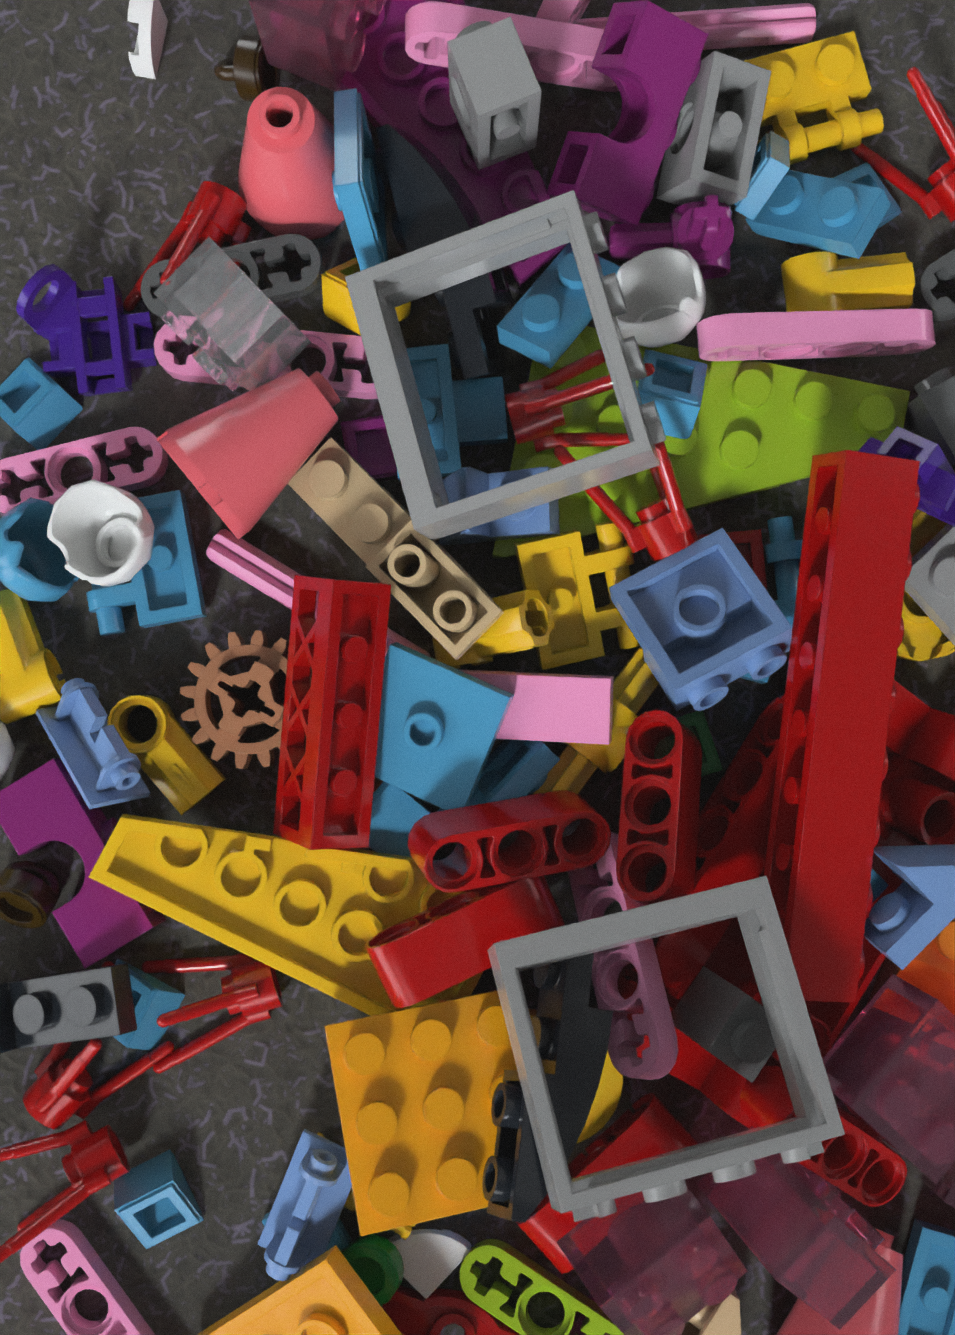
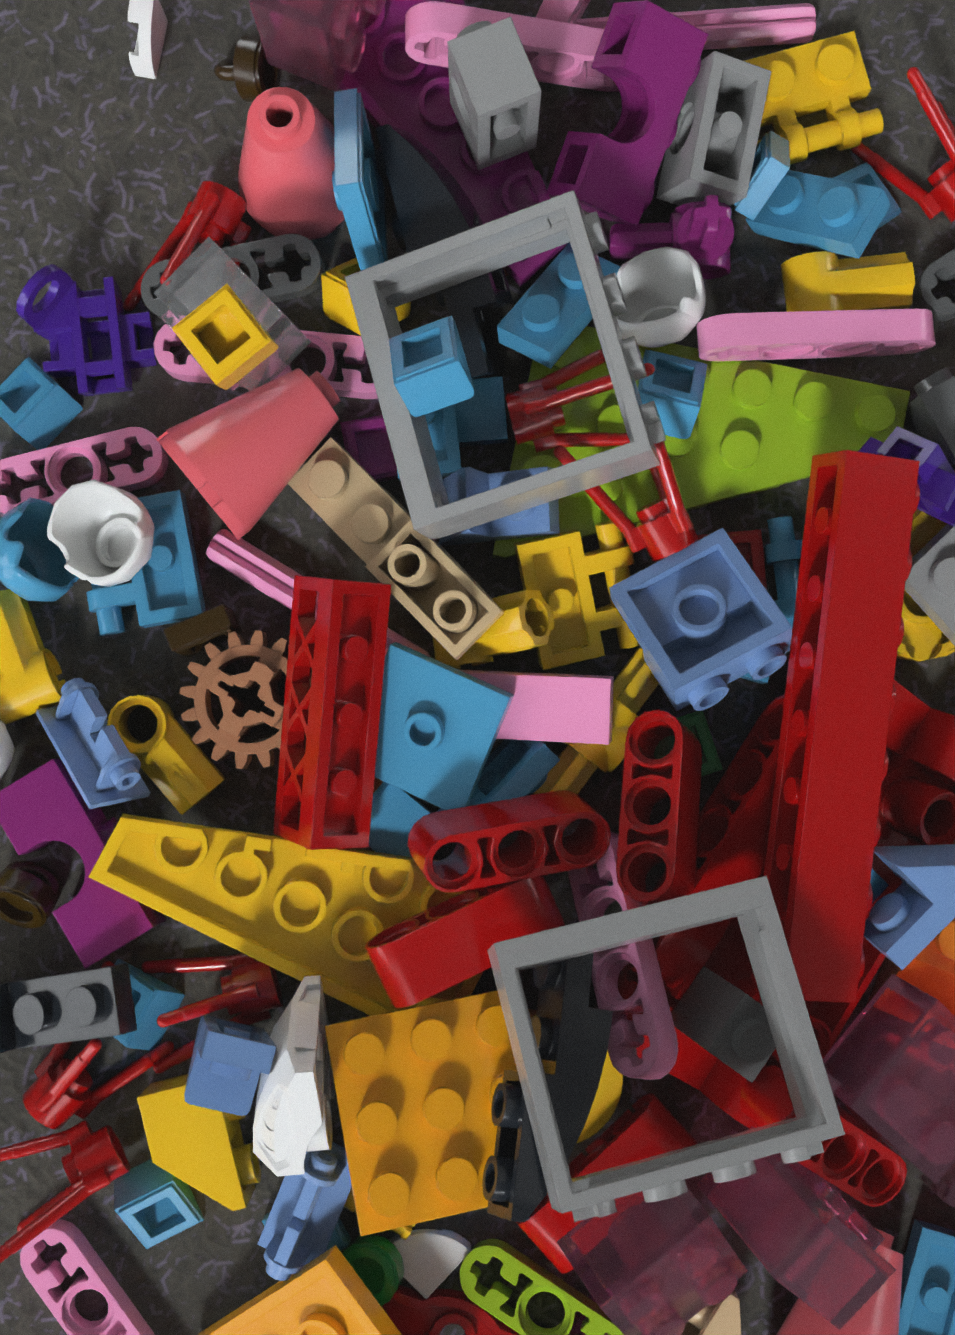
none -> yellow slope [137,1074,261,1211]
none -> dark brown tile [163,604,242,657]
none -> yellow slope [172,284,279,391]
none -> medium blue slope [184,1015,276,1116]
none -> white slope [253,975,335,1177]
none -> dark azure slope [389,316,474,417]

